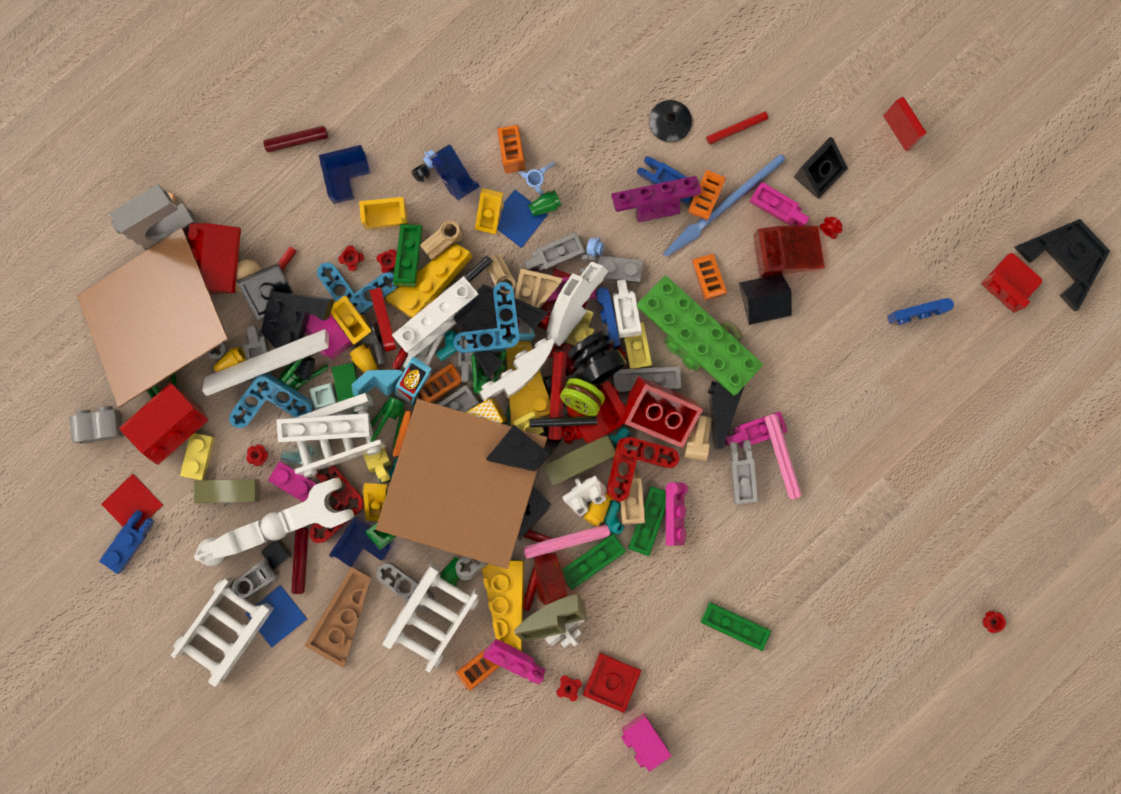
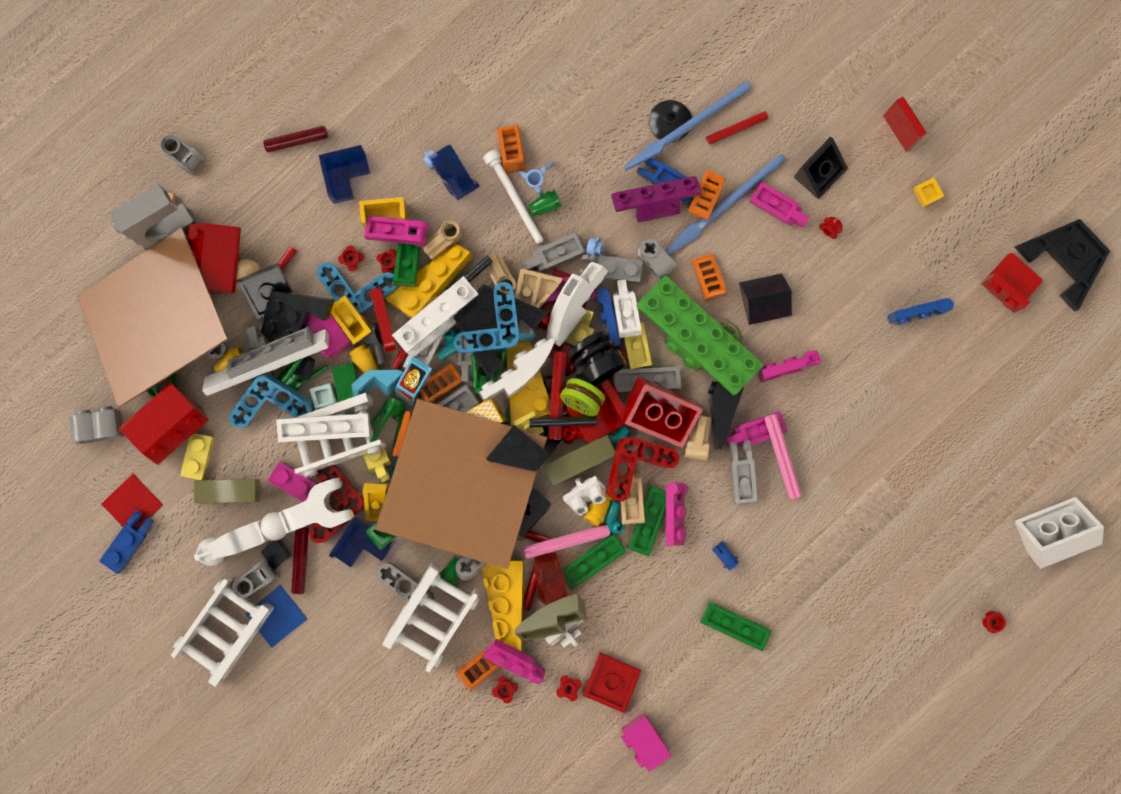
red plate [246,444,268,466] -> none
clear light blue arm [280,444,313,465] -> none
medium nougat wing [304,566,372,668] -> none
black hinge [411,163,430,182] -> none
yellow slope [475,188,504,235] -> none
blue piece [497,190,548,248] -> none
clear red slope [753,226,825,278] -> none
none -> light grey piece [160,135,205,175]
none -> light grey tile [227,327,313,379]
none -> dark pink plate [364,216,429,247]
none -> white piece [483,149,543,244]
none -> red plate [492,676,518,704]
none -> medium blue piece [624,82,751,170]
none -> light grey piece [638,239,677,281]
none -> blue pin [712,541,740,571]
none -> dark pink hinge [758,350,821,382]
none -> yellow plate [913,177,944,208]
none -> white slope [1015,497,1104,569]

